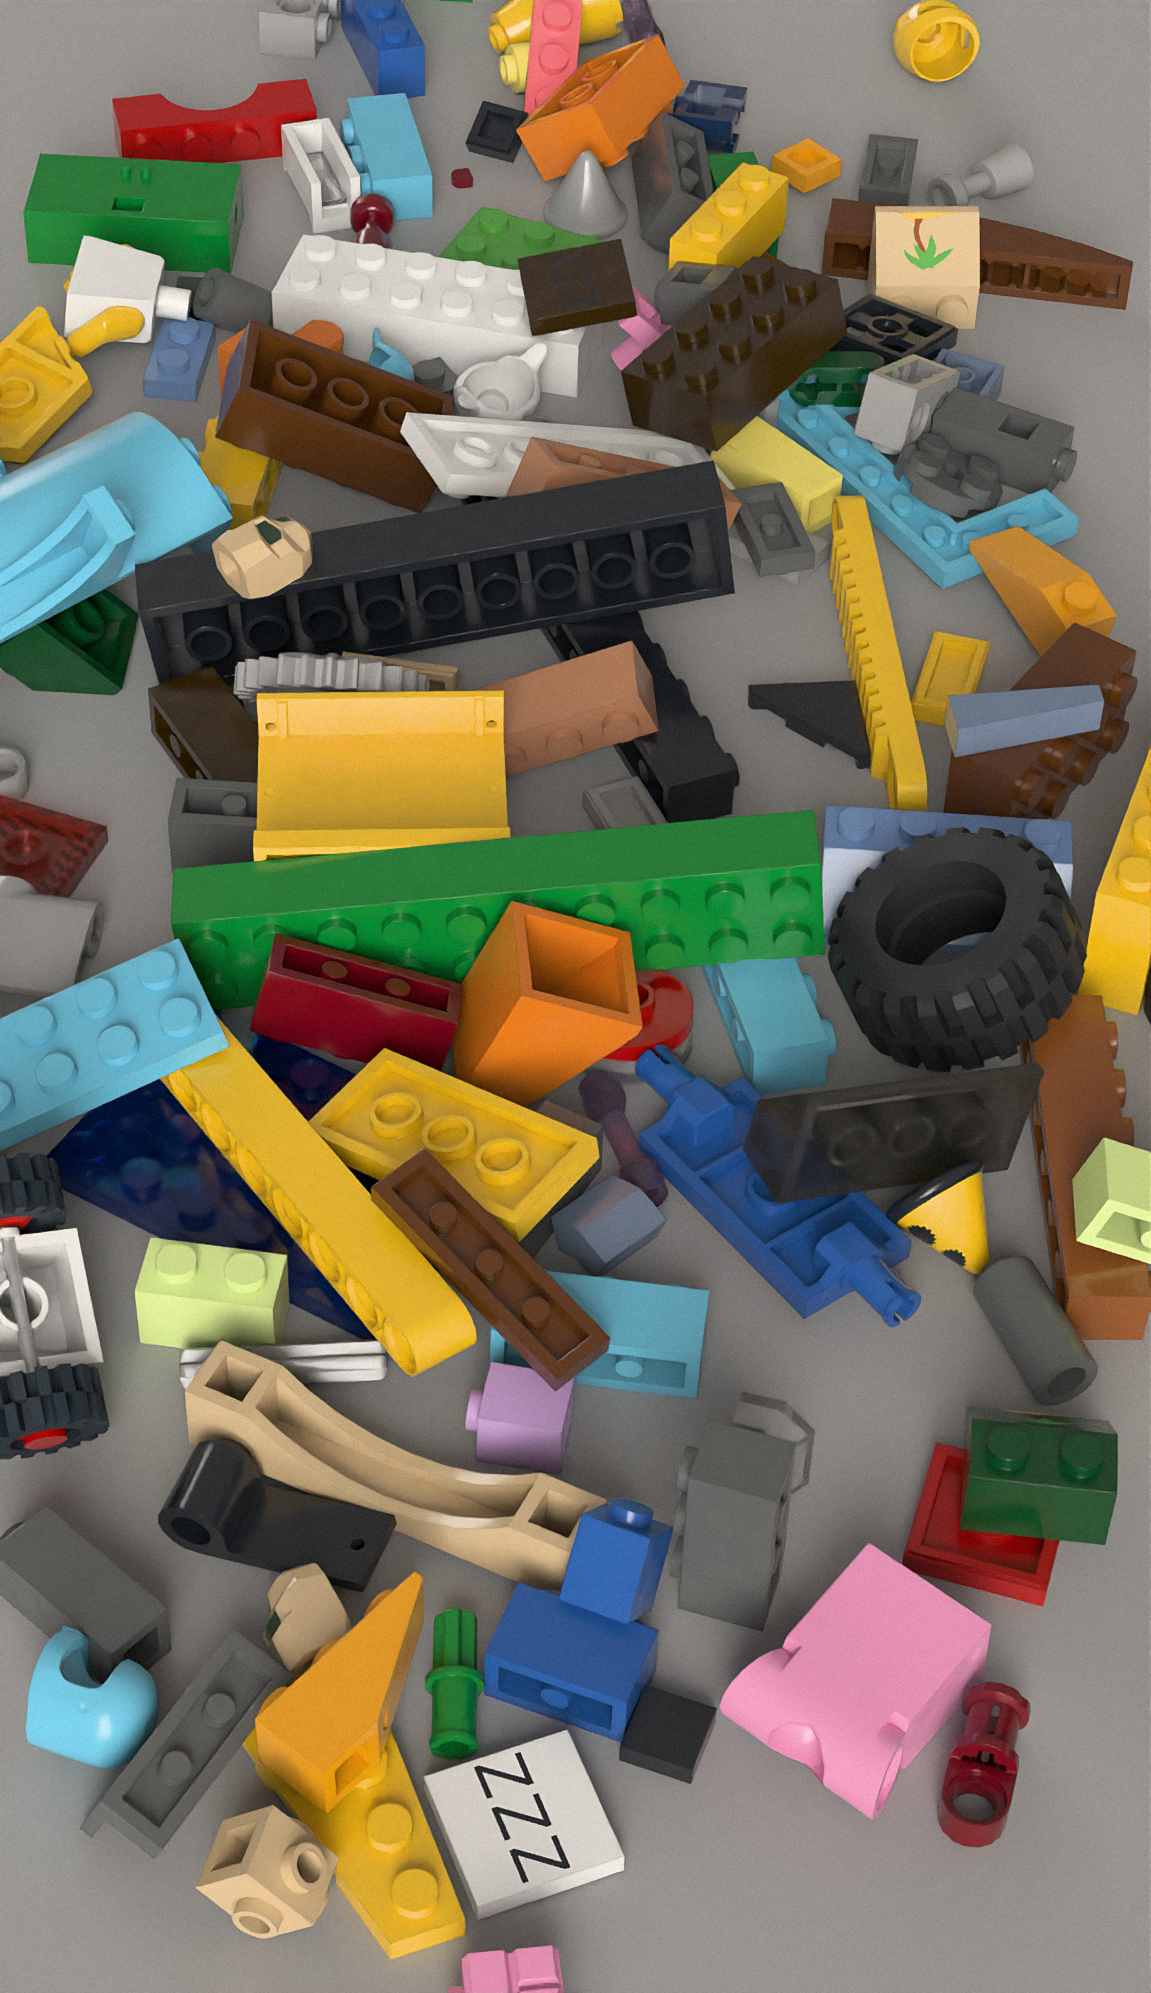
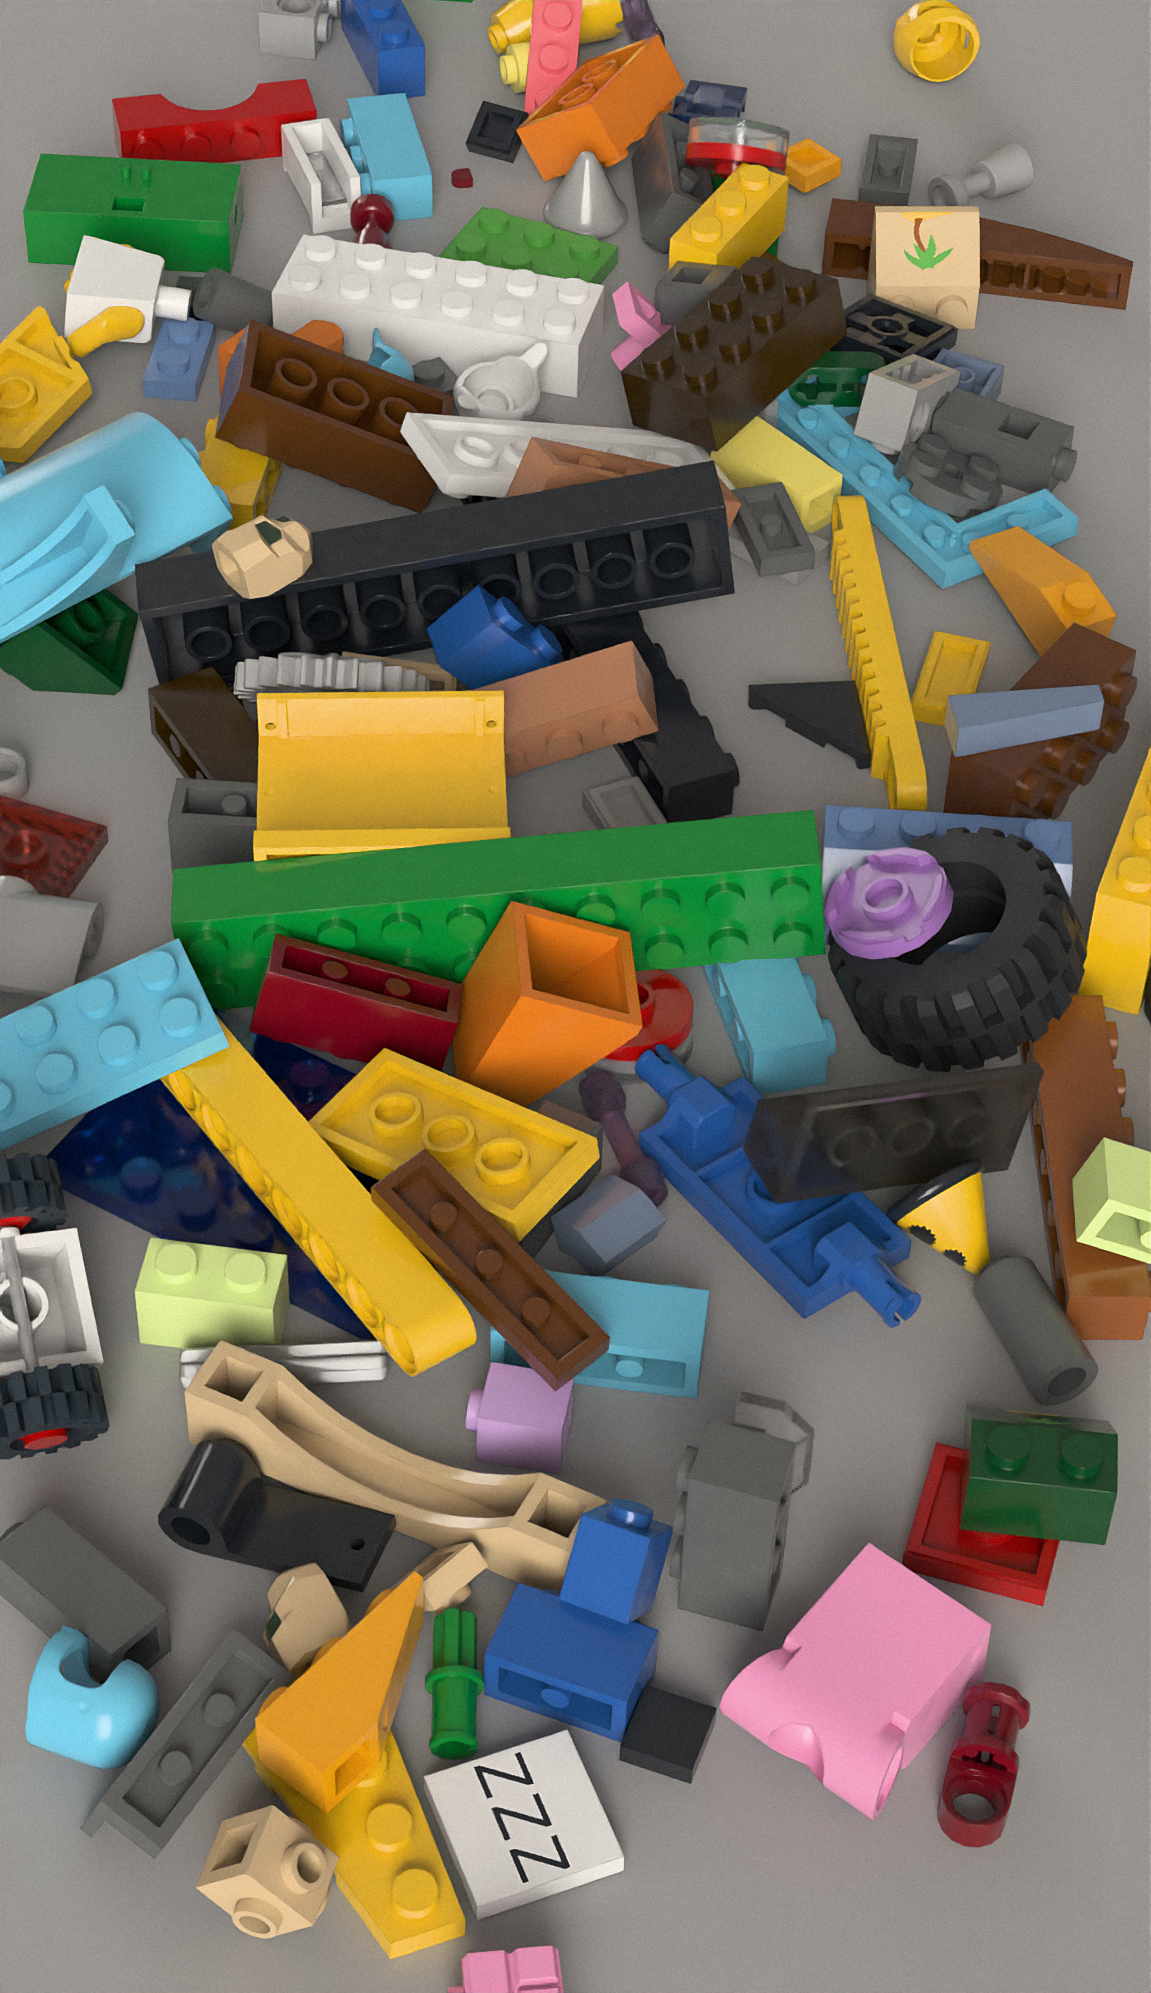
dark brown tile [517,239,638,336] -> none
none -> tan plate [389,1542,488,1615]
none -> blue brick [427,585,562,690]
none -> piece [684,117,791,179]
none -> medium lavender tile [824,847,954,960]

